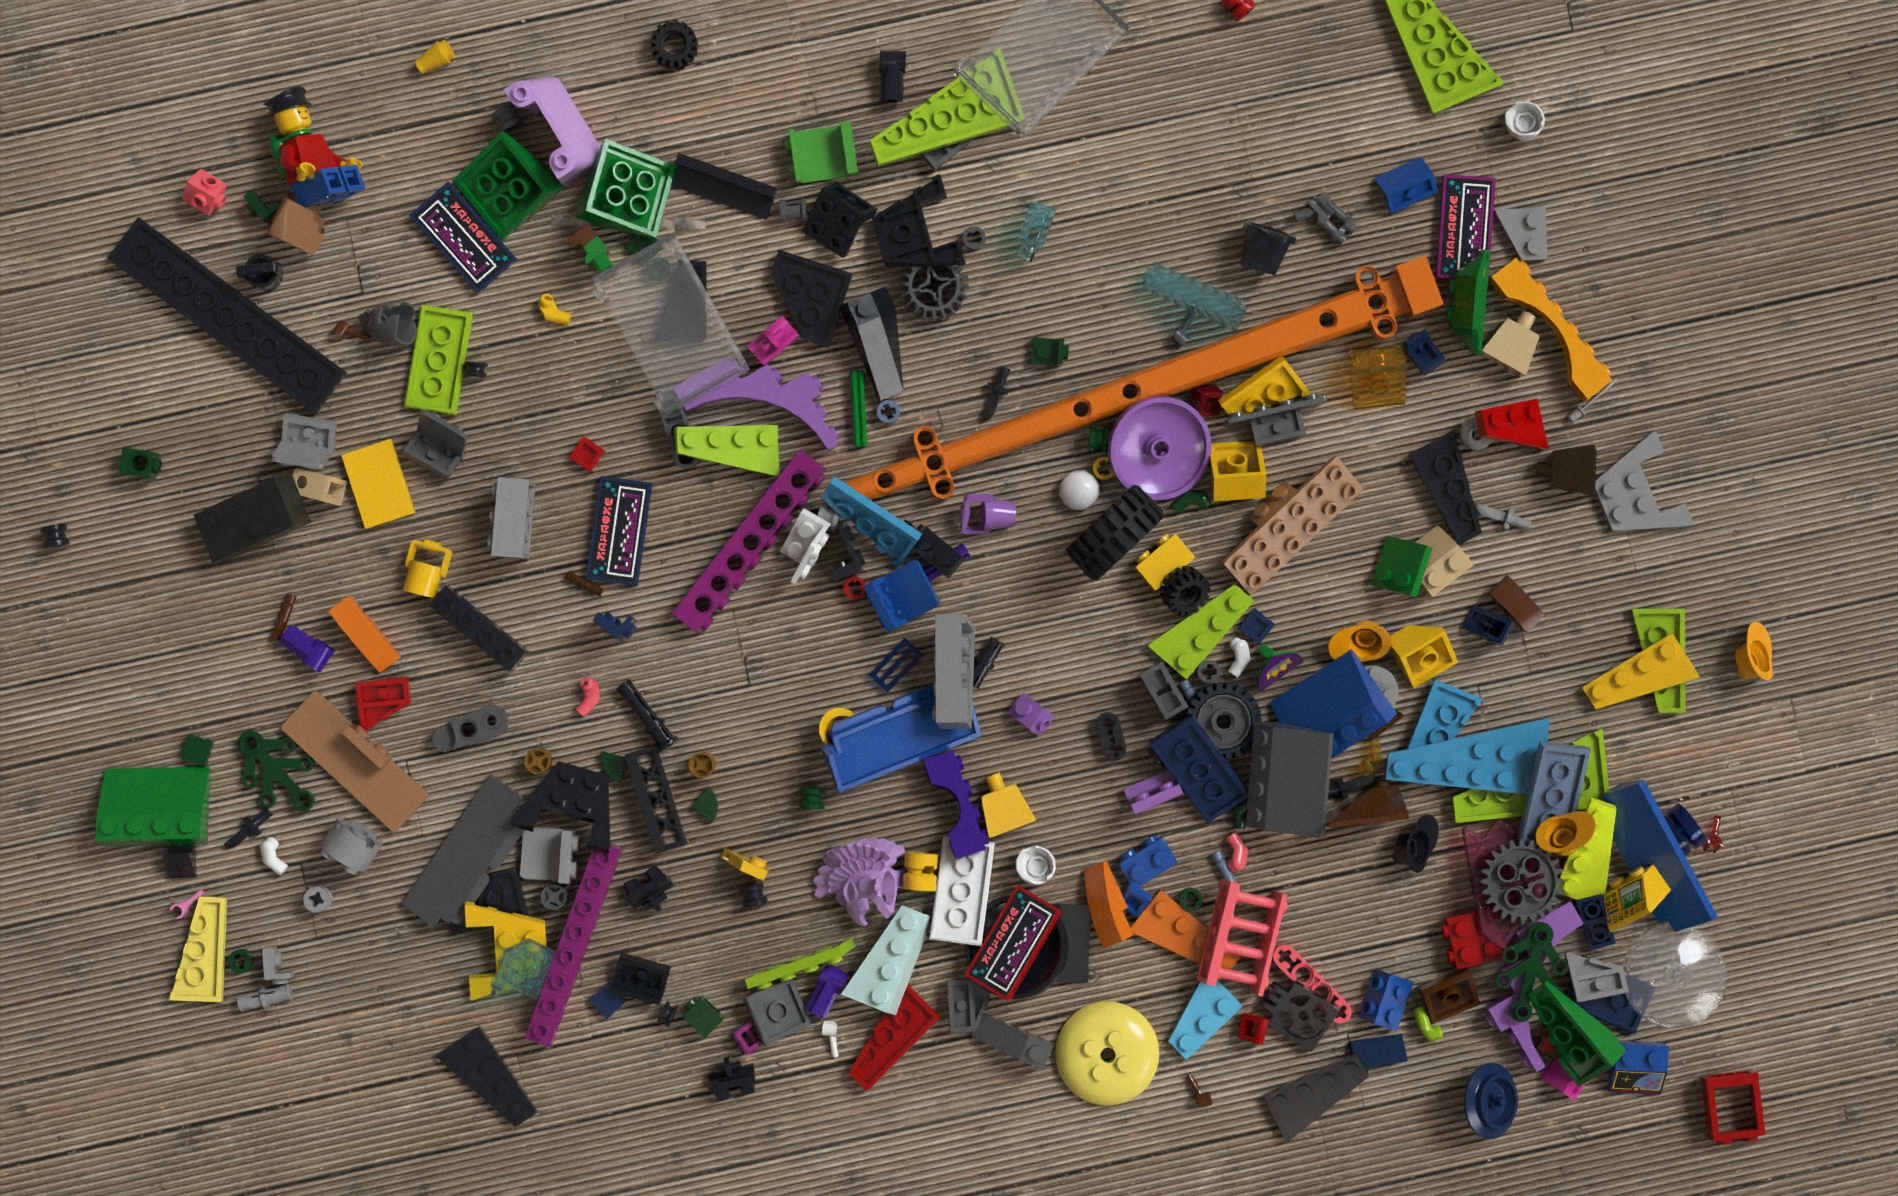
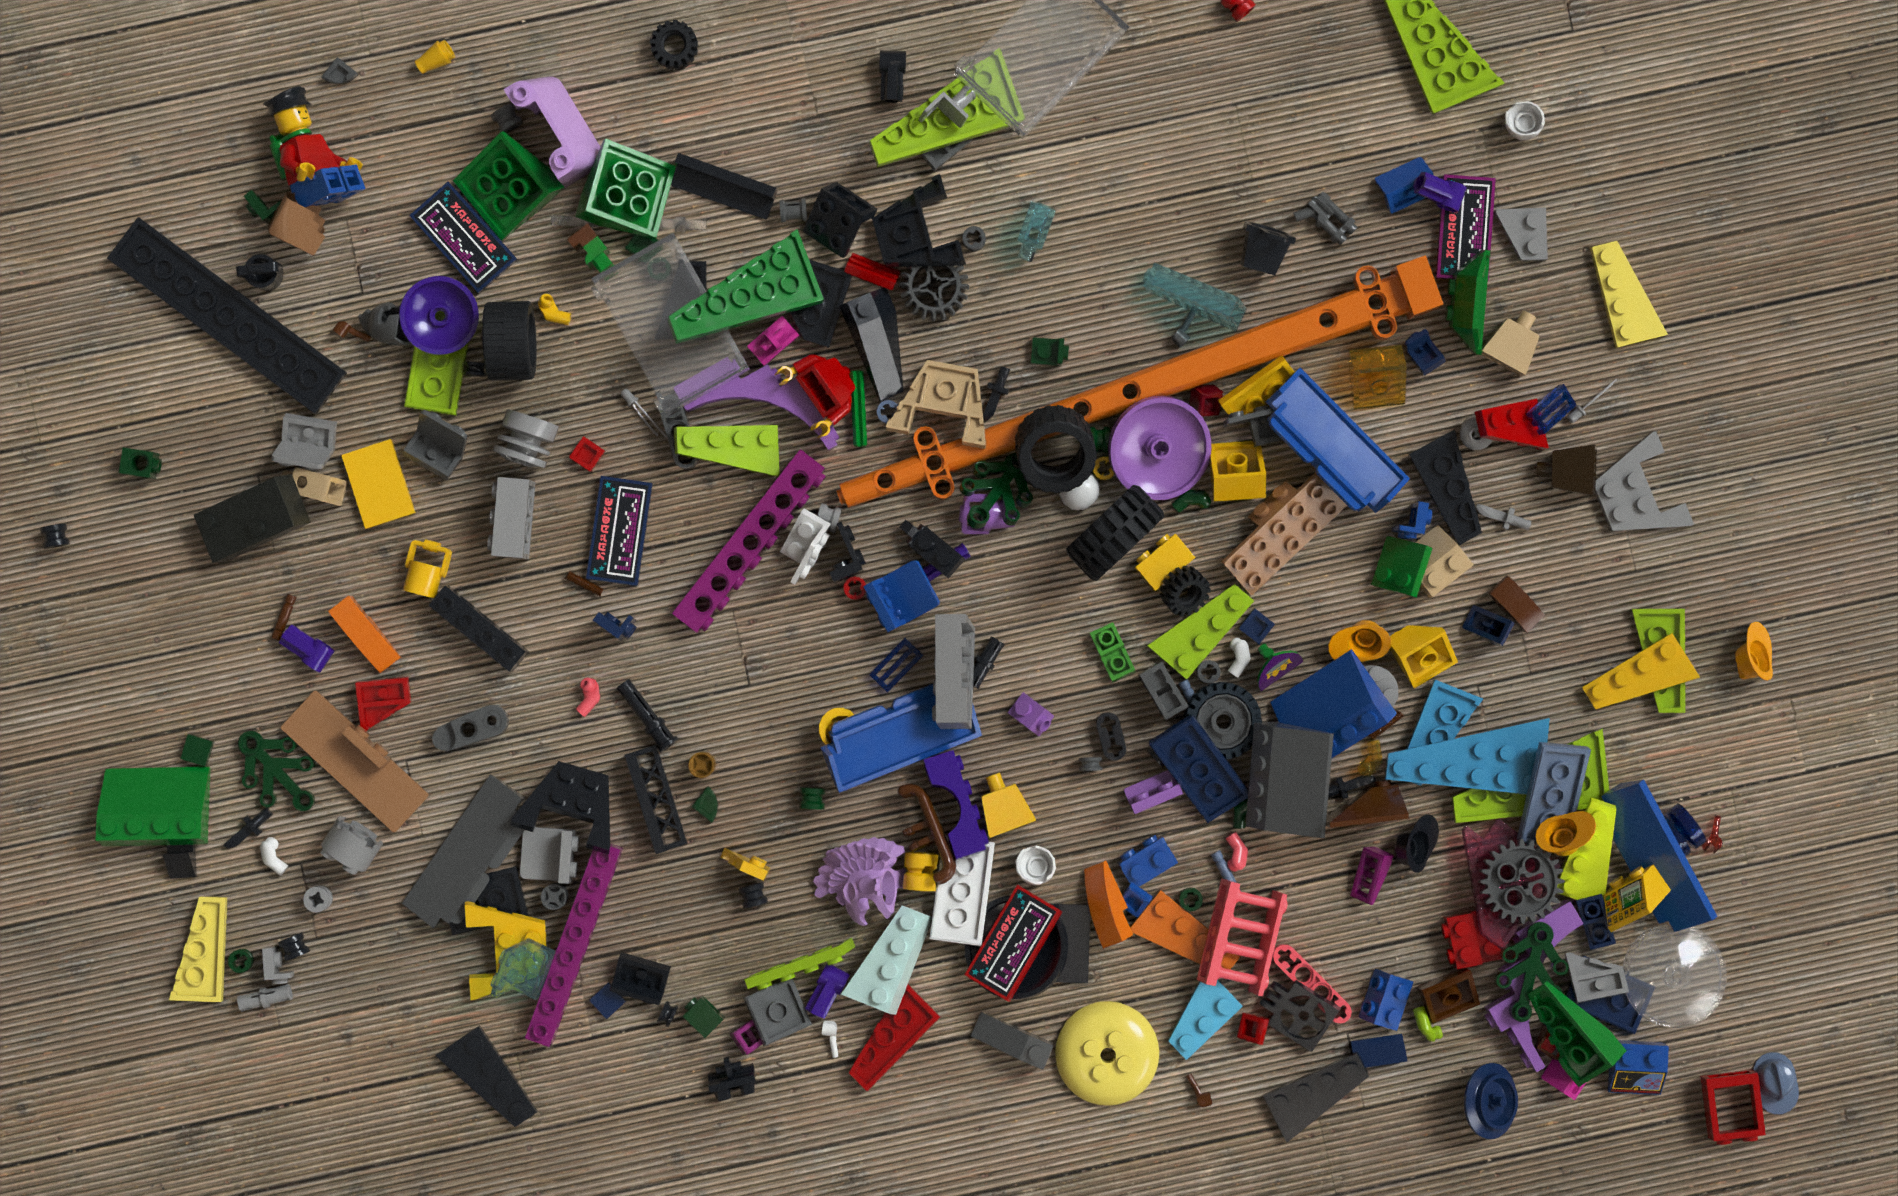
bright pink hand [169,889,205,919] -> none
coral brick [182,169,227,216] -> none
pearl gold wheel [524,748,552,774] -> none
dark green tile [601,751,627,783] -> none
black hips [624,865,674,912] -> none
bright green panel [785,121,859,185] -> none
dark azure wing [821,476,922,568] -> none
dark grey wing [946,979,991,1033] -> none
light orange arch [1489,258,1613,402] -> none
none -> black wheel [278,932,310,961]
none -> dark grey tile [321,57,359,84]
none -> dark purple dish [400,276,479,355]
none -> black tyre [482,301,537,381]
none -> light grey wheel [493,409,559,468]
none -> piece [621,389,667,438]
none -> green wing [667,229,824,344]
none -> red torso [774,354,855,438]
none -> red tile [844,253,901,290]
none -> tan wing [886,360,986,449]
none -> reddish brown piece [898,784,956,884]
none -> light grey bracket [919,86,976,128]
none -> dark green plant [959,453,1033,529]
none -> black tyre [1015,405,1097,494]
none -> dark grey bush [1079,757,1102,771]
none -> bright green slope [1090,622,1136,683]
none -> slope [1266,367,1410,513]
none -> magenta slope [1350,846,1394,905]
none -> blue bracket [1392,501,1432,540]
none -> dark purple piece [1413,172,1467,213]
none -> clear blue tile [1526,384,1577,435]
none -> light yellow wing [1590,241,1668,348]
none -> sand blue piece [1753,1052,1799,1114]

